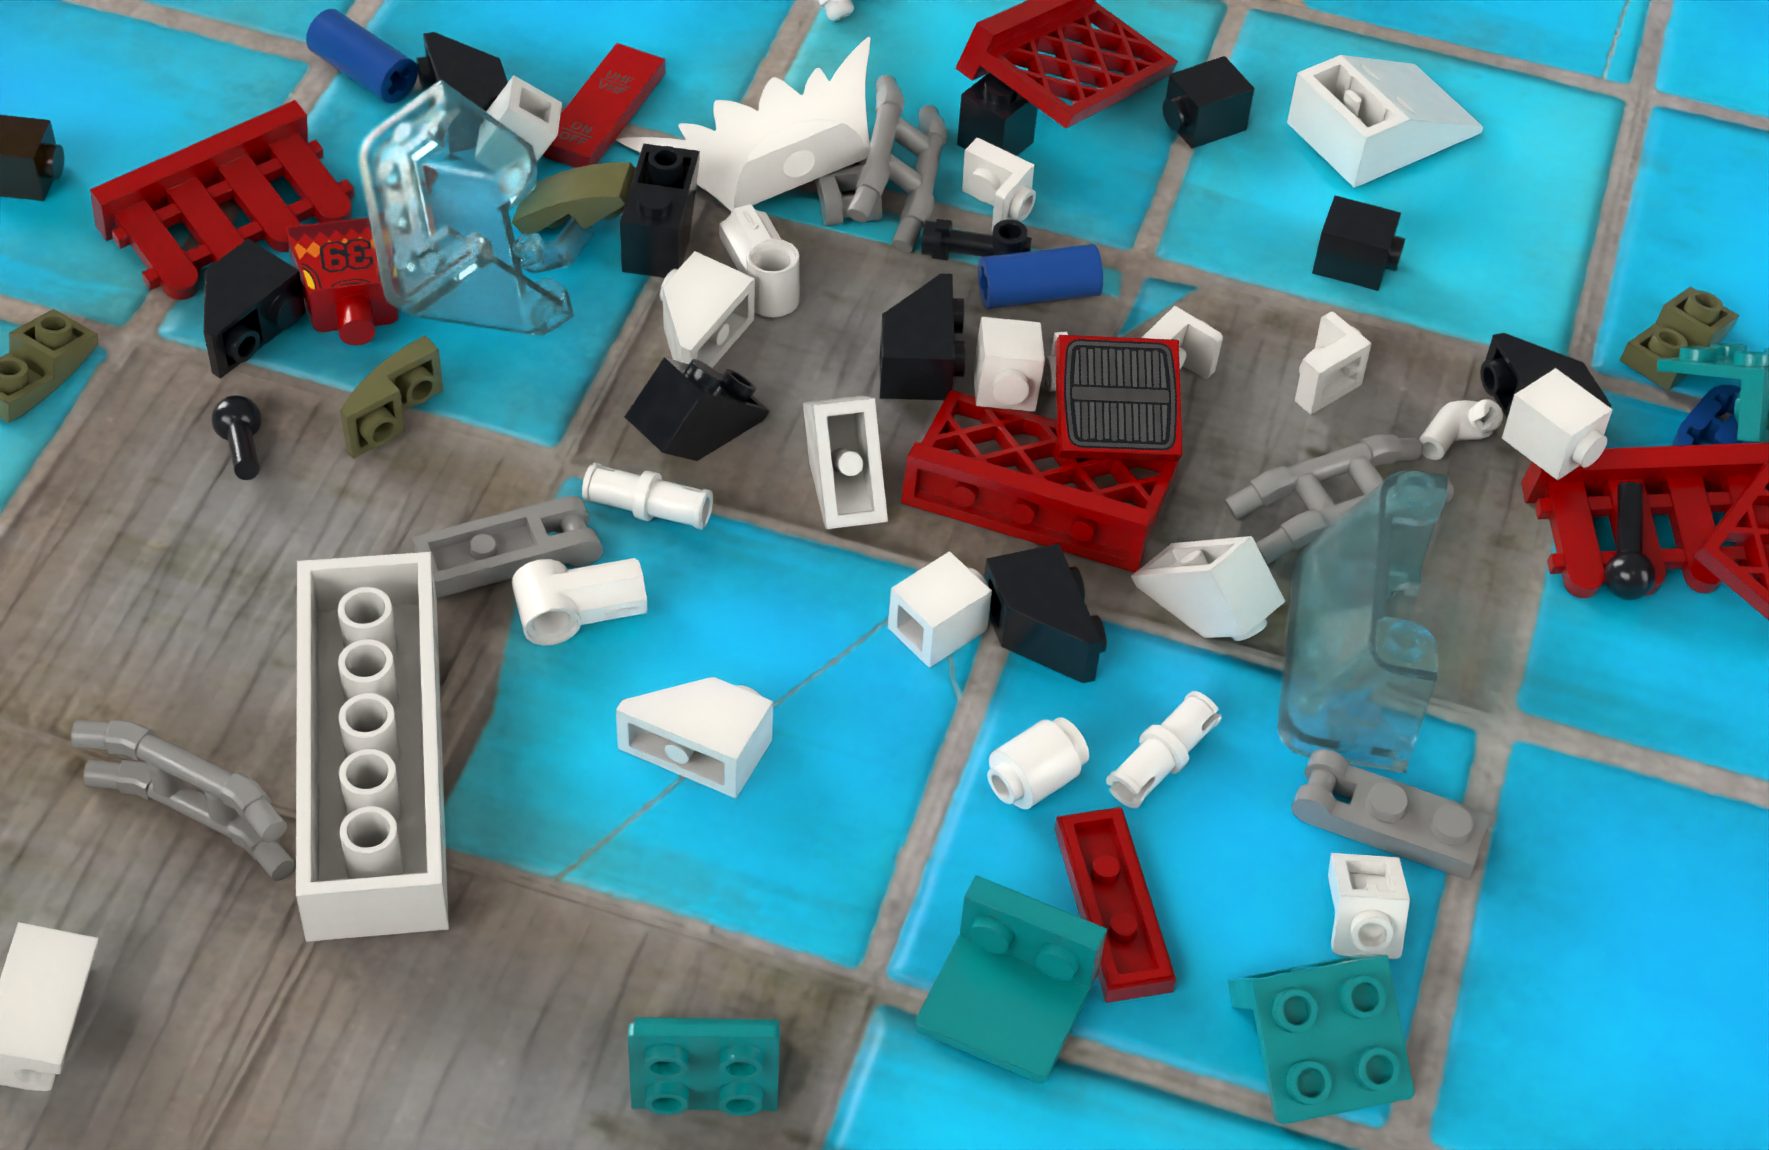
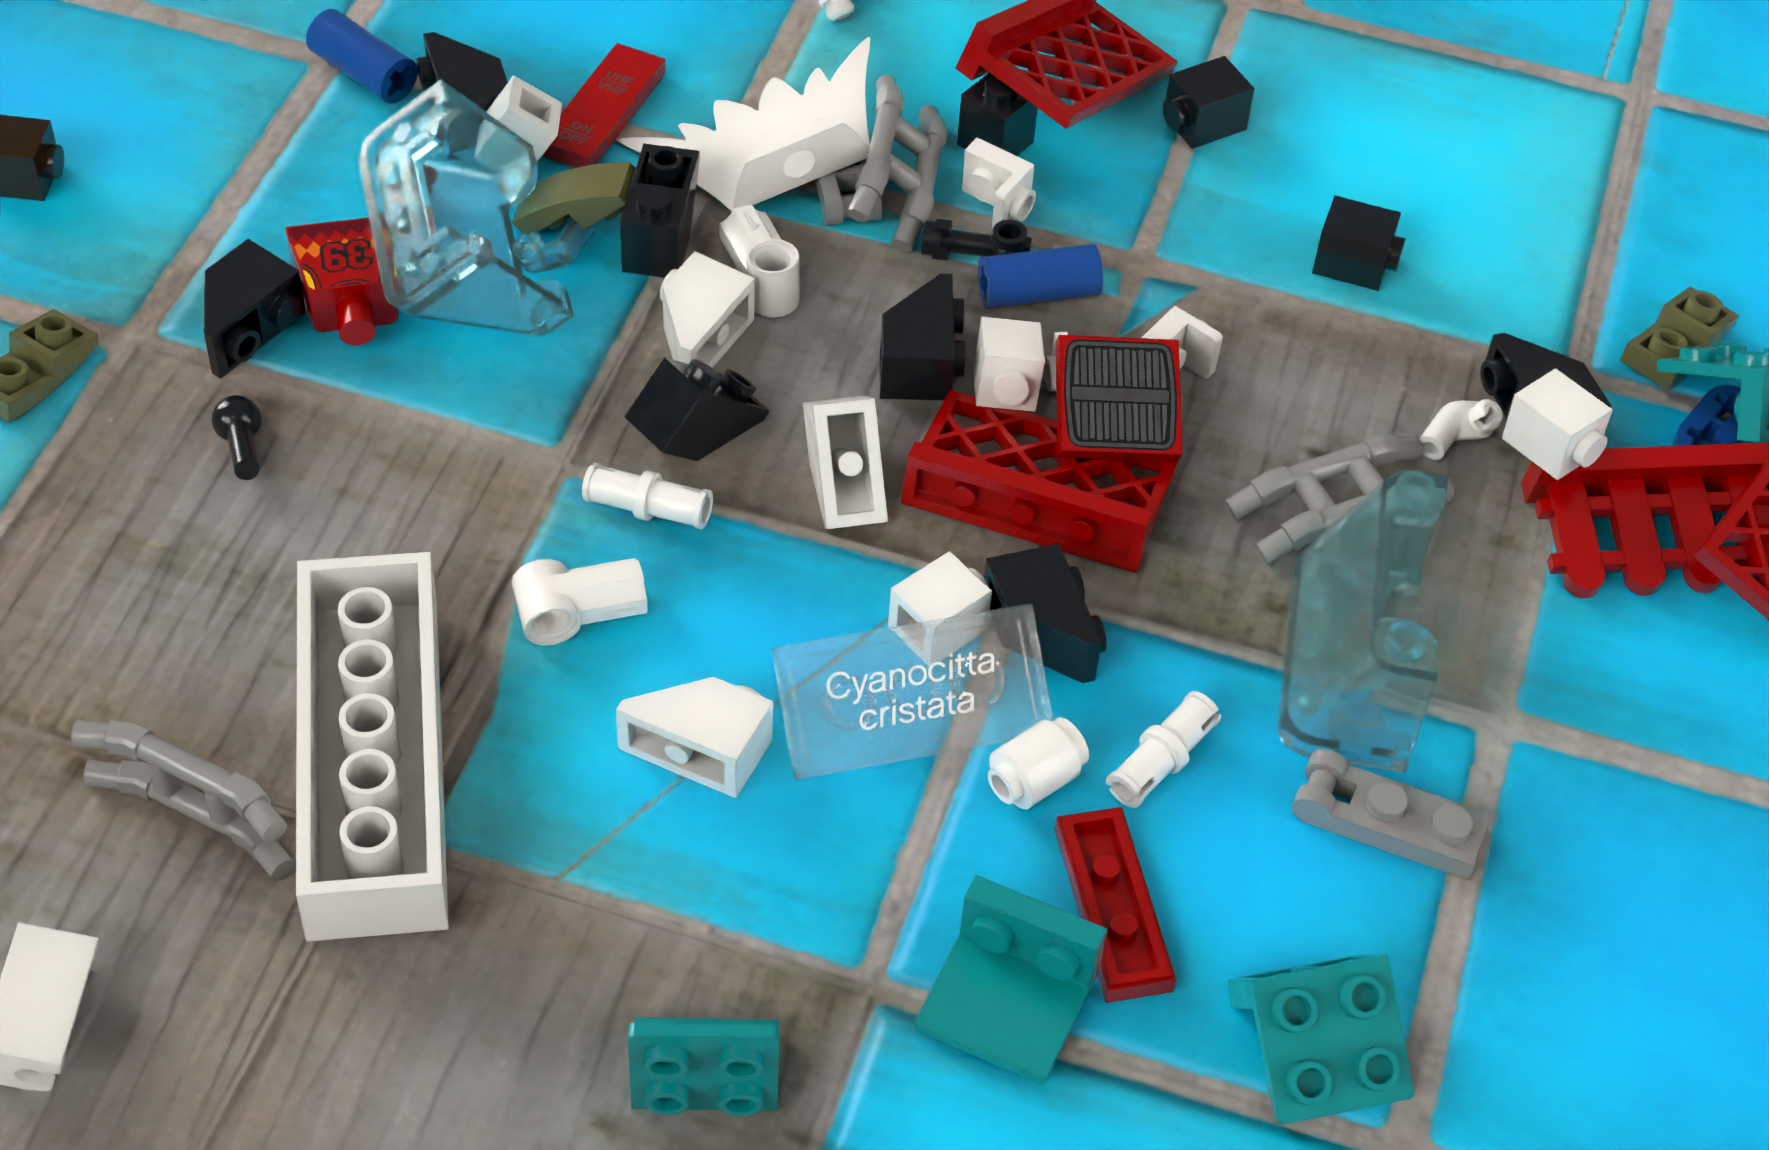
red fence [90,100,354,300] -> none
olive slope [340,335,443,459] -> none
light grey plate [412,496,603,599] -> none
white slope [1131,536,1286,641] -> none
white slope [1287,55,1483,188] -> none
white bracket [1295,311,1372,415] -> none
white bracket [1328,853,1410,959] -> none
black bar [1604,482,1656,600] -> none
none -> clear tile [771,604,1053,780]

